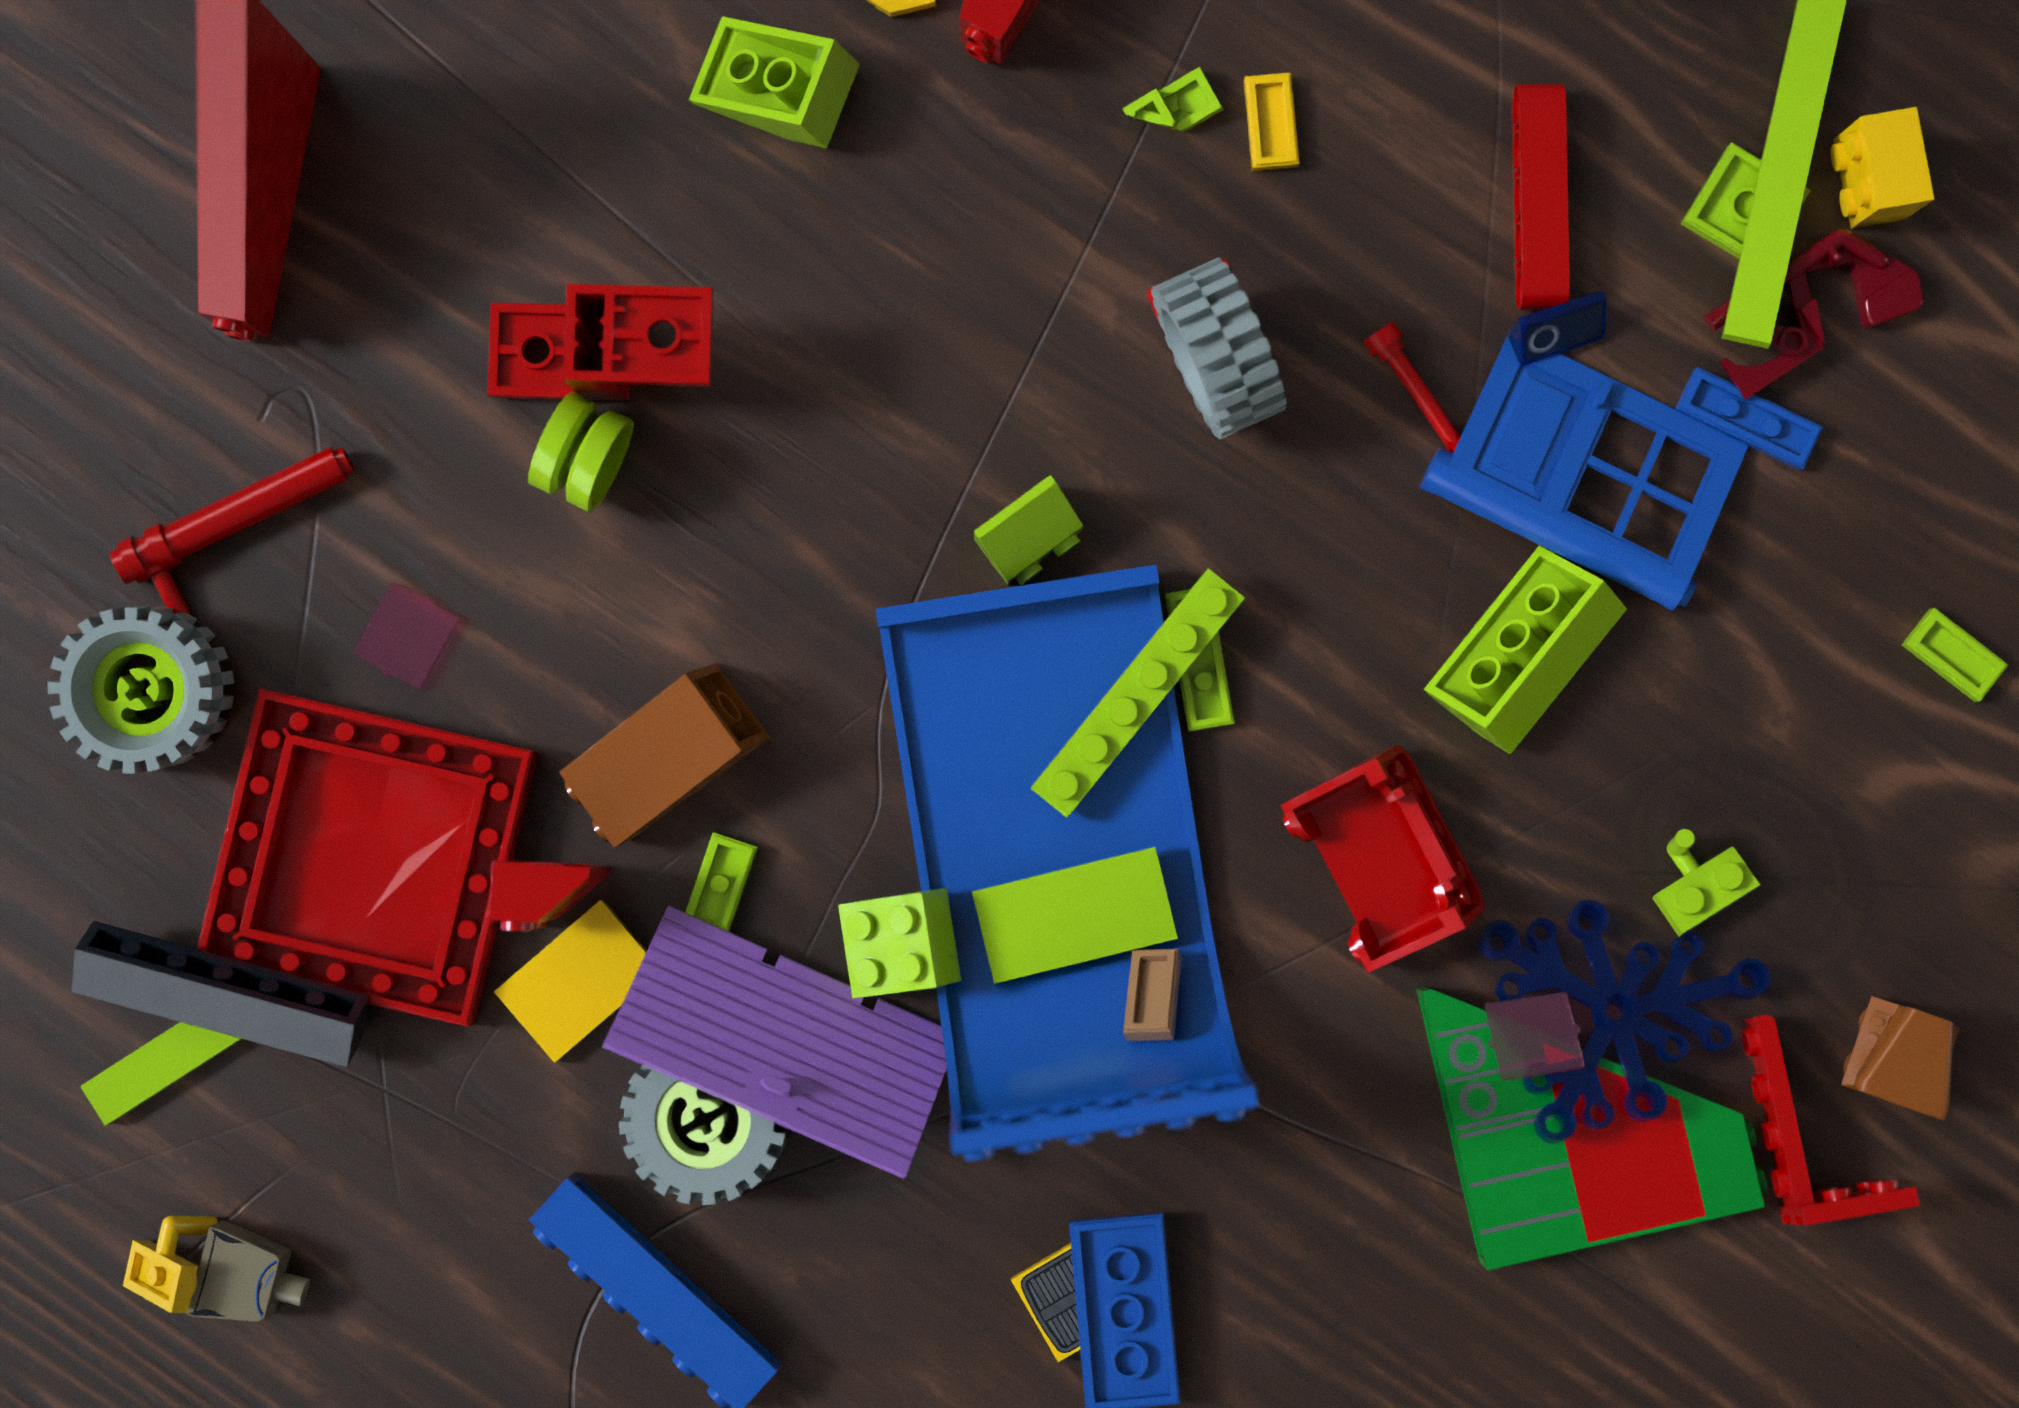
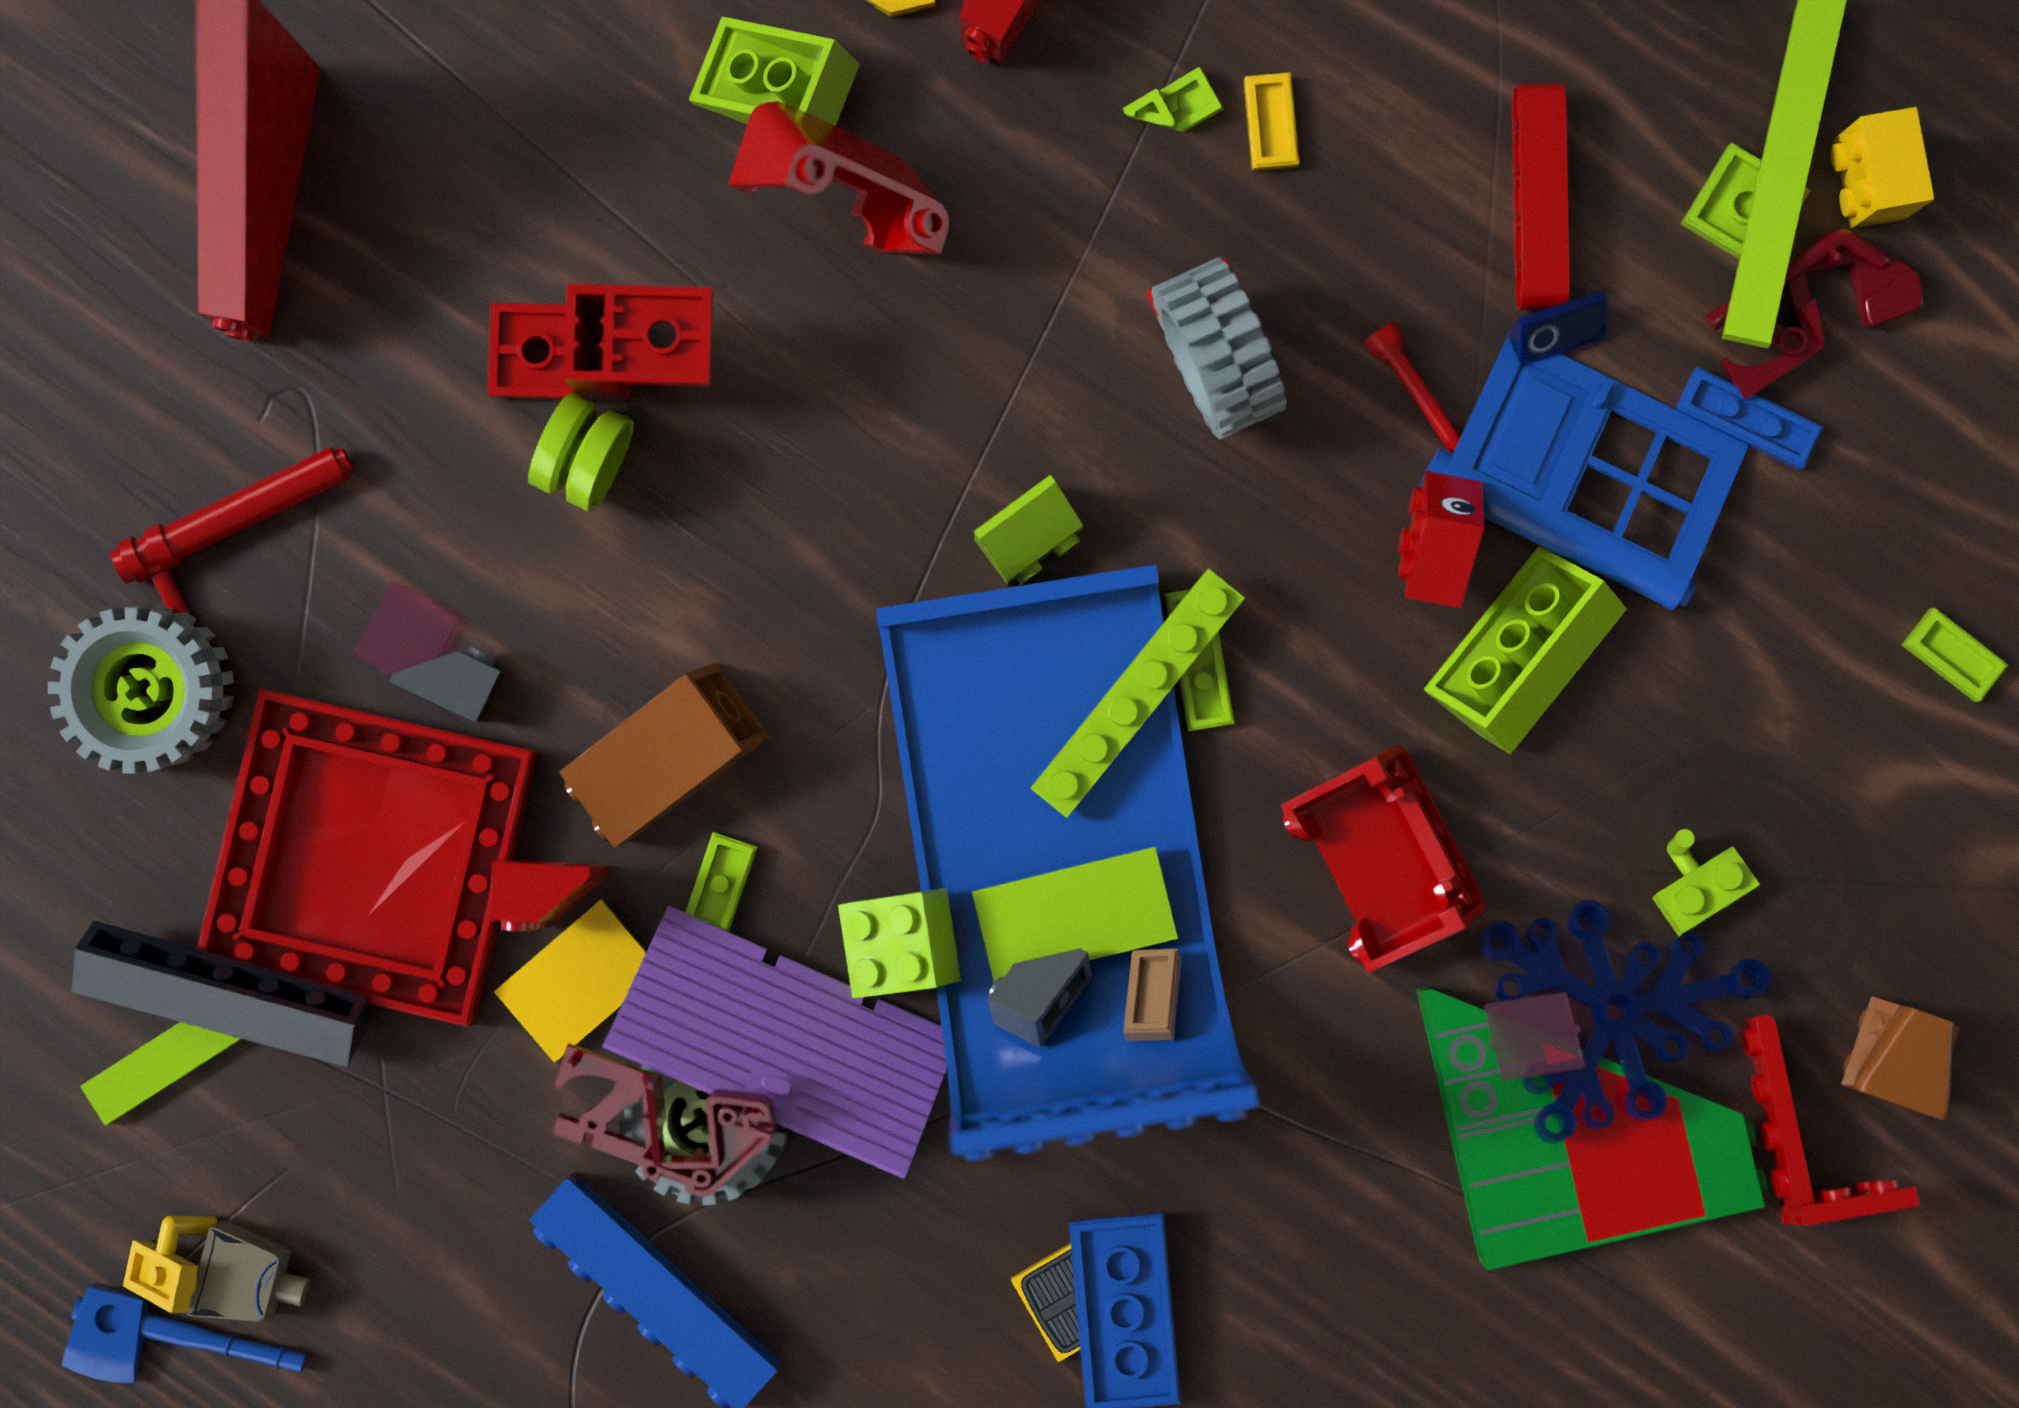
none -> blue piece [62,1283,307,1384]
none -> dark grey slope [389,647,502,722]
none -> dark red piece [552,1043,776,1197]
none -> red windscreen [728,101,949,254]
none -> dark grey slope [988,948,1092,1048]
none -> red brick [1397,471,1484,609]

